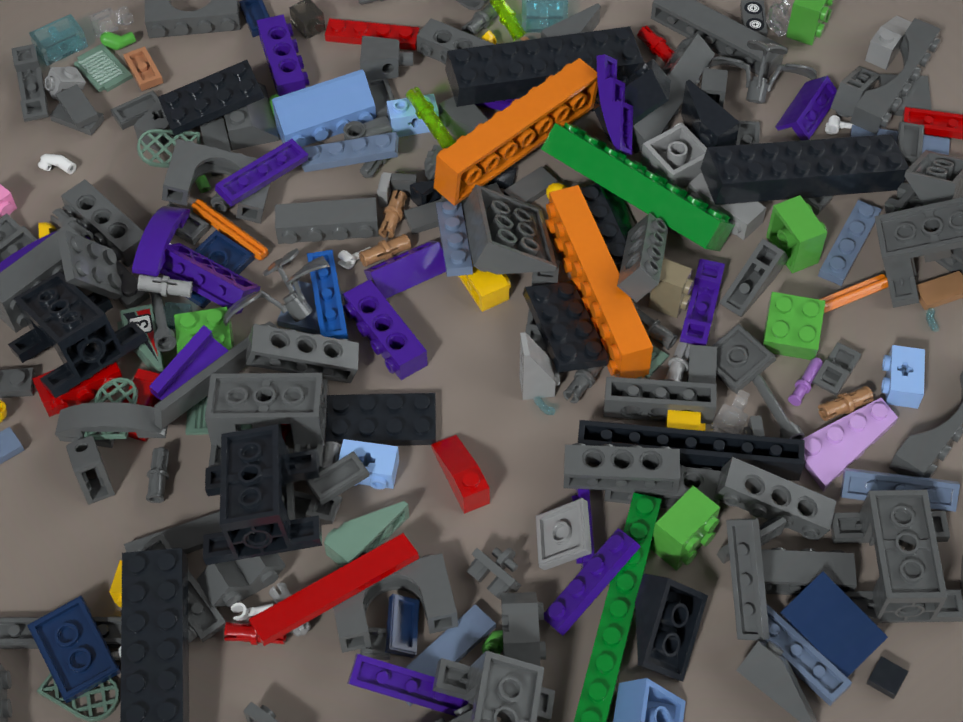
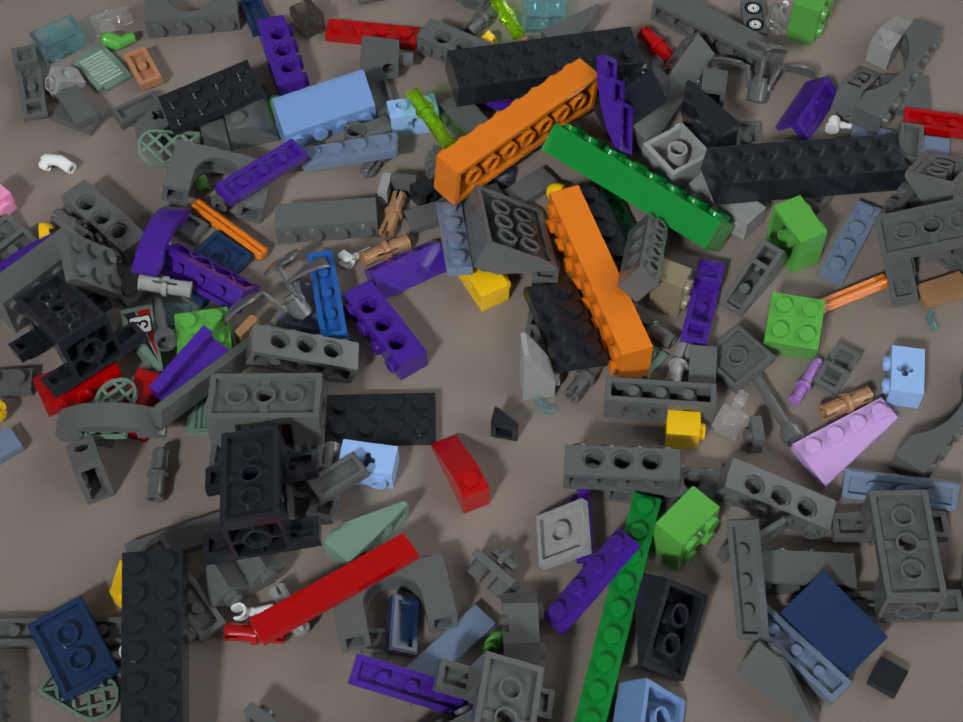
black brick [578,420,805,481] -> none
none -> medium nougat tile [234,314,260,344]
none -> black slope [491,407,519,441]

